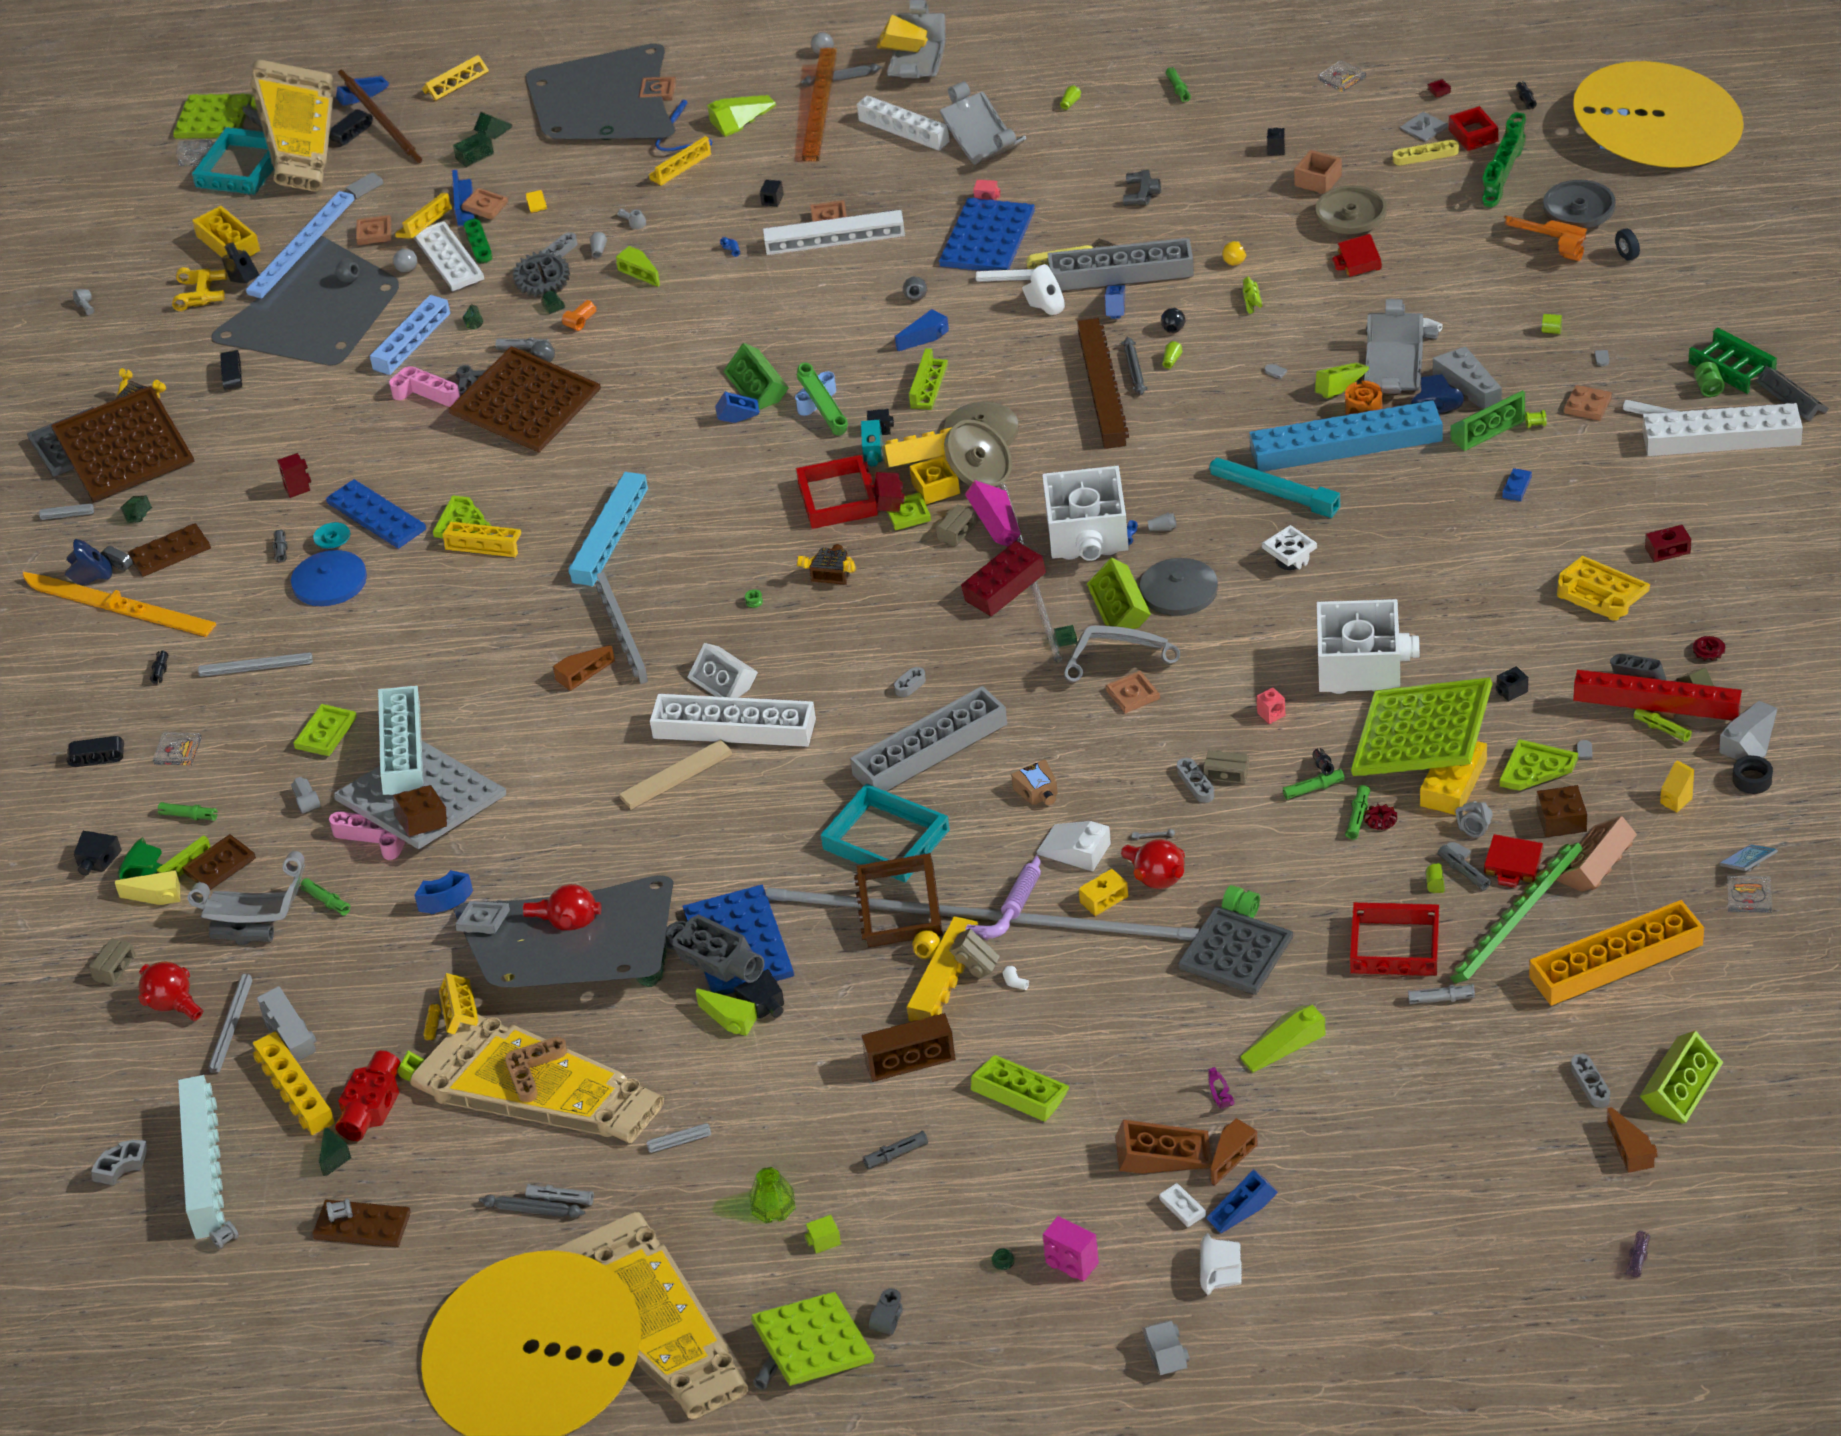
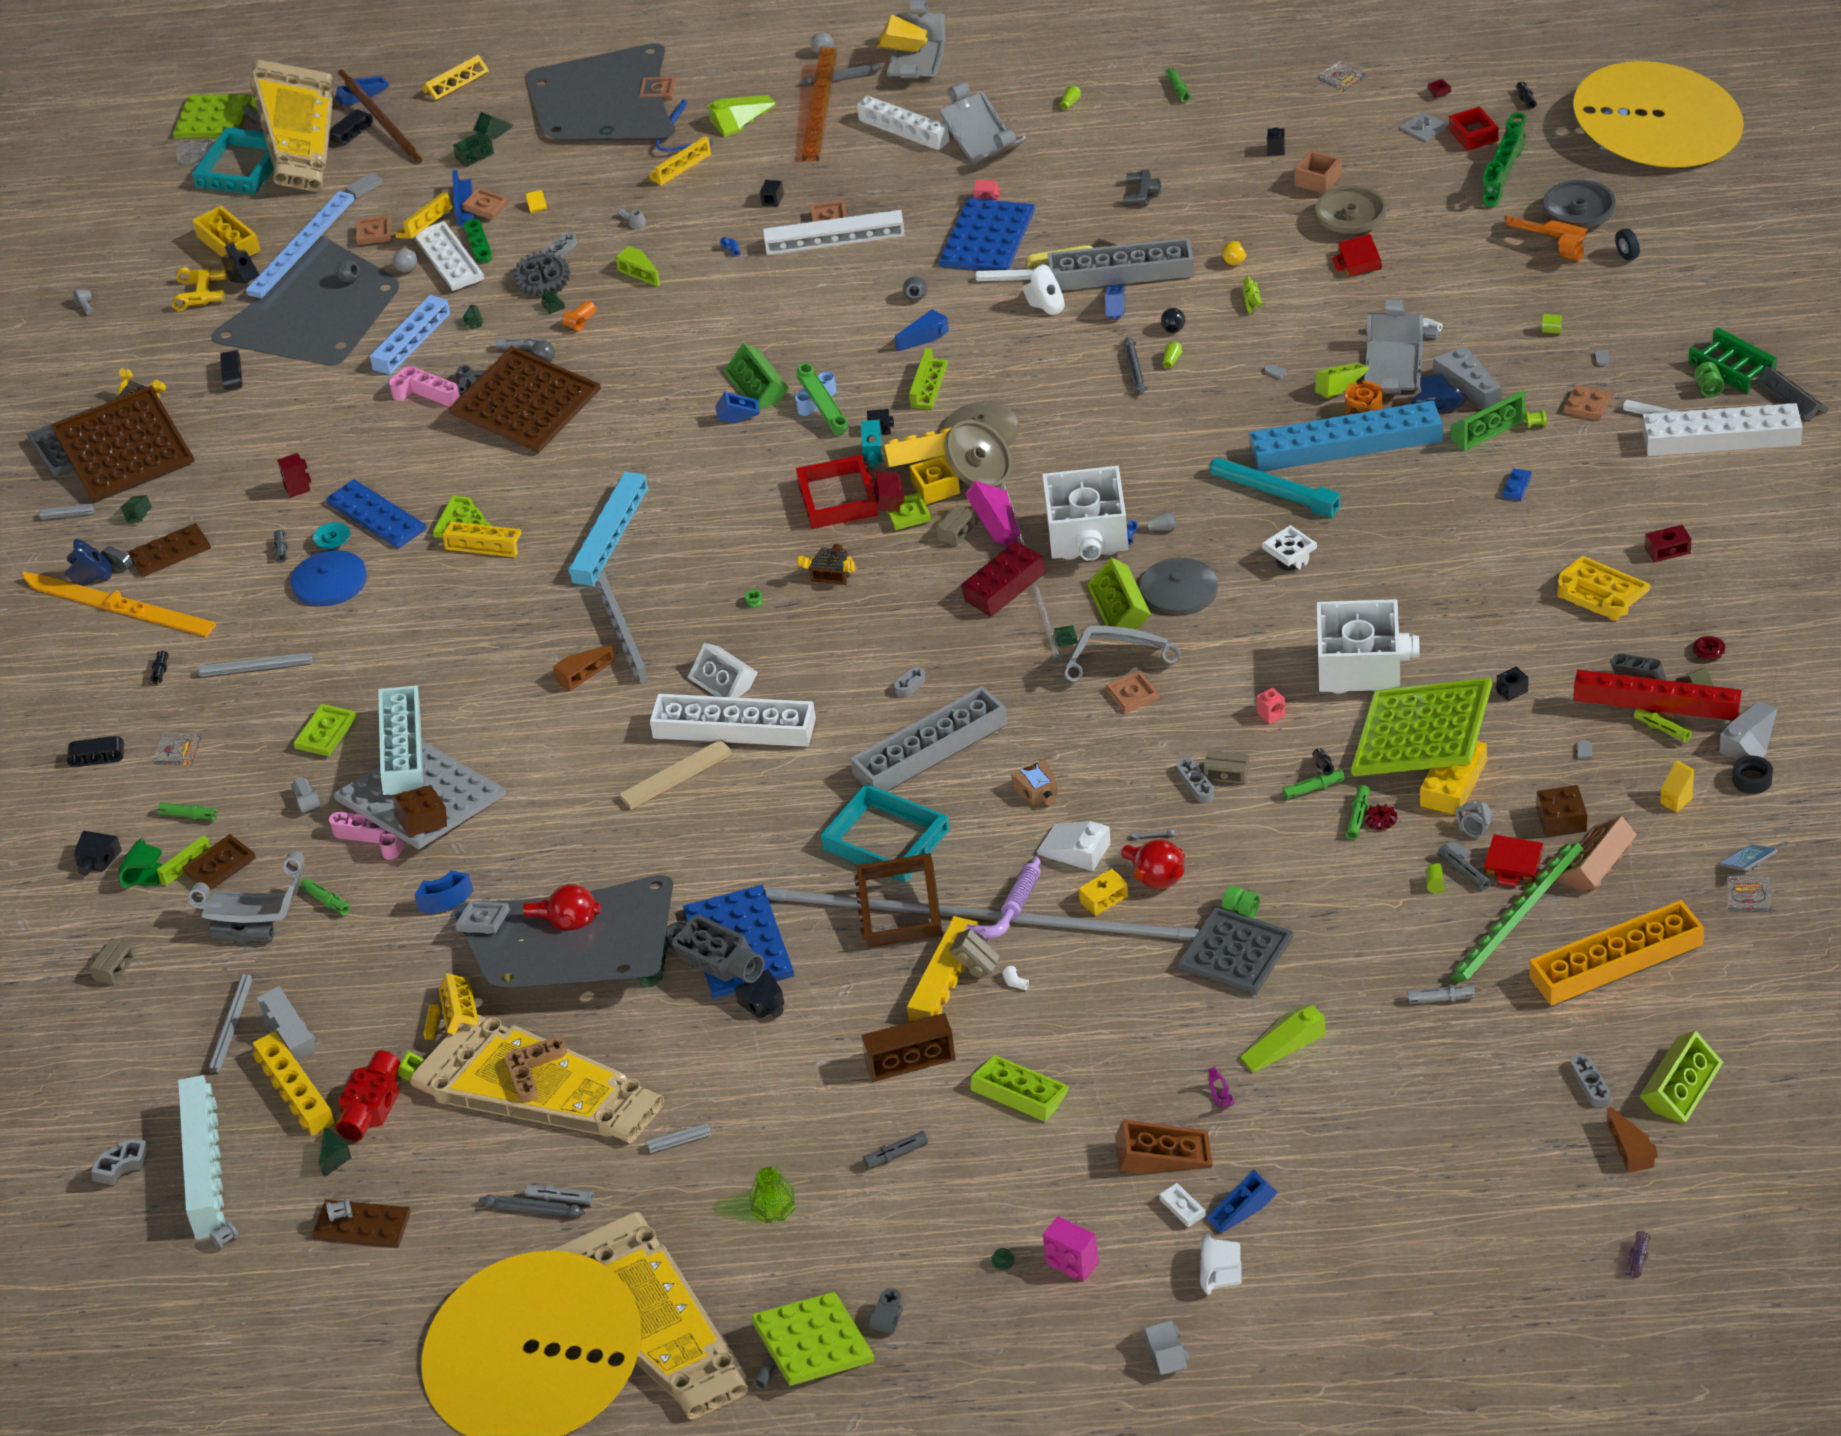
light yellow slope [115,870,180,905] -> none
red piece [138,961,203,1021] -> none
light grey cone [590,232,607,258] -> none
lime slope [695,988,757,1036] -> none
lime brick [804,1215,841,1254] -> none
yellow piece [912,931,941,960] -> none
reddish brown brick [1077,318,1129,449] -> none
dark orange slope [1210,1118,1258,1186] -> none
red window [1350,902,1439,976] -> none
light yellow beam [1393,140,1459,165] -> none
lime plate [1499,739,1578,791] -> none

